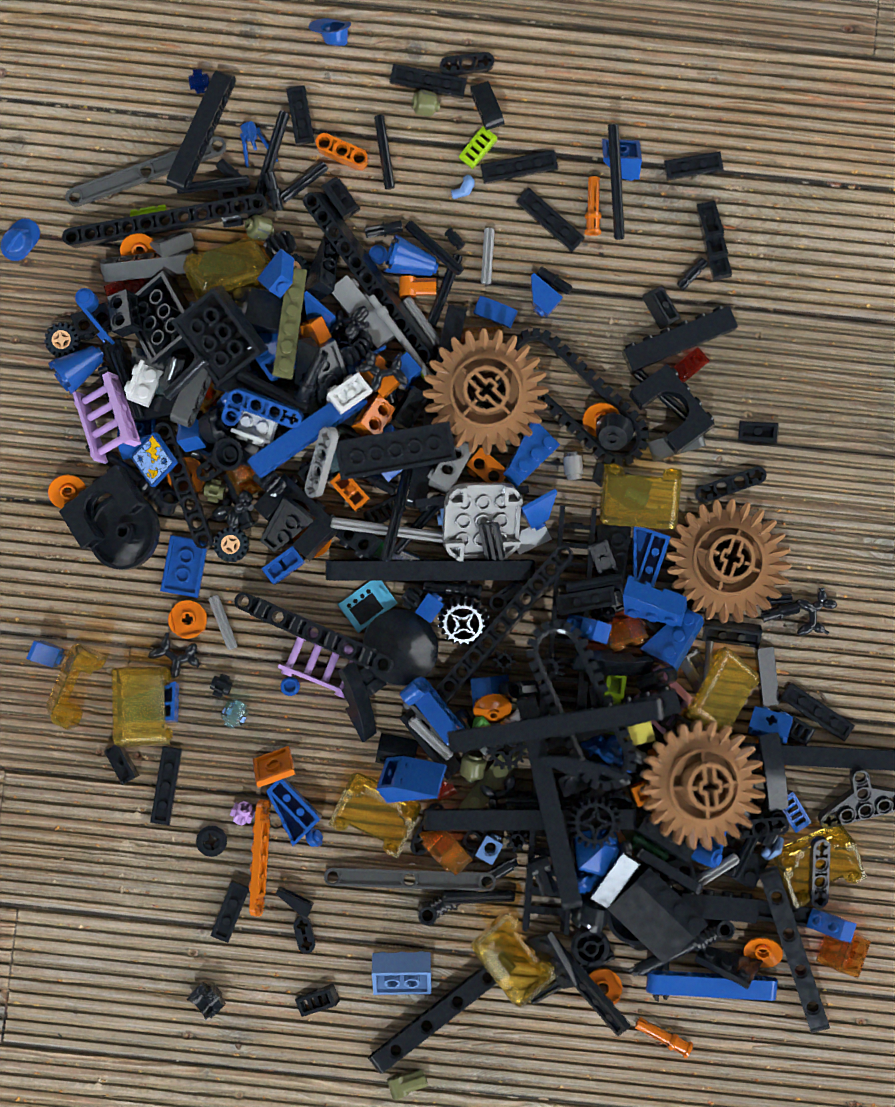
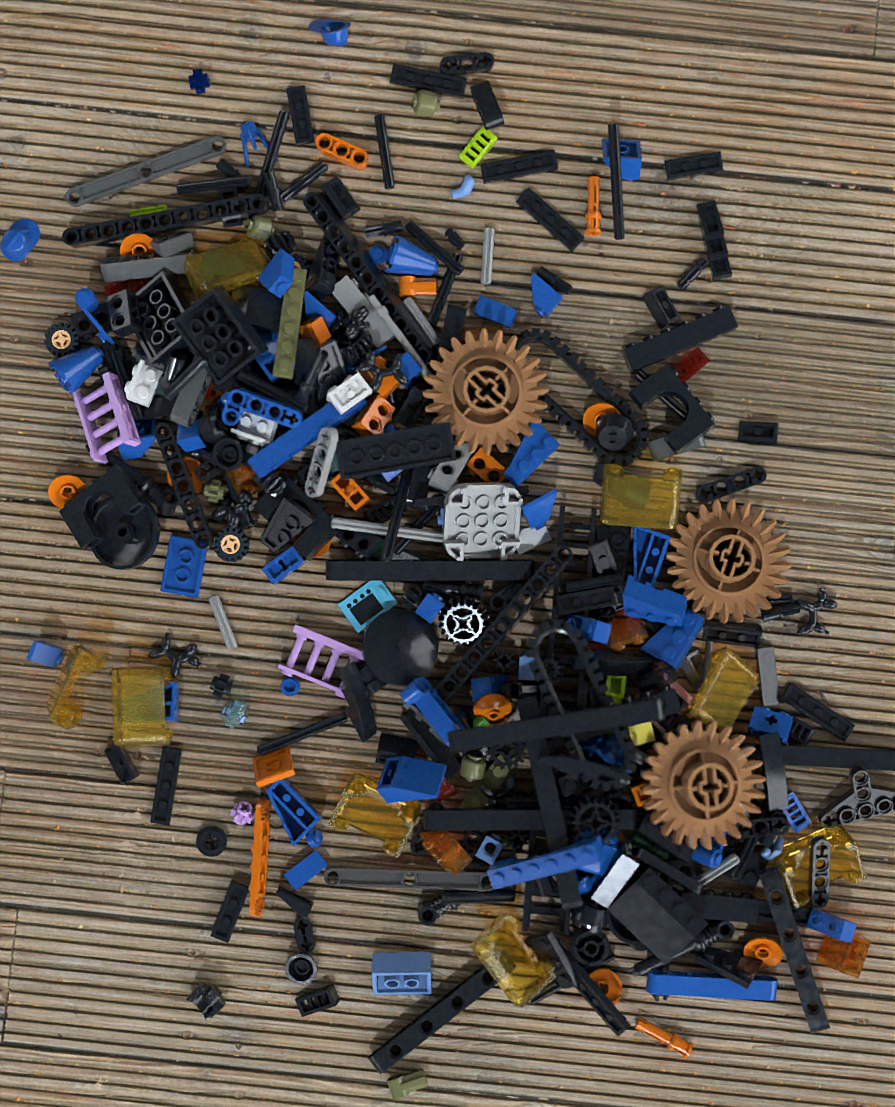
tile [131,432,178,487] -> none
black beam [166,70,236,192] -> none
orange plate [168,600,208,639] -> none
black beam [234,592,394,674] -> none
light grey axle [408,716,453,760] -> none
black tile [478,522,505,560] -> none
light grey brick [563,452,584,480] -> none
none -> black axle [257,712,348,756]
none -> blue slope [284,850,328,891]
none -> black hat [285,952,318,985]
none -> blue arch [487,835,607,889]
none -> medium blue brick [518,652,538,680]

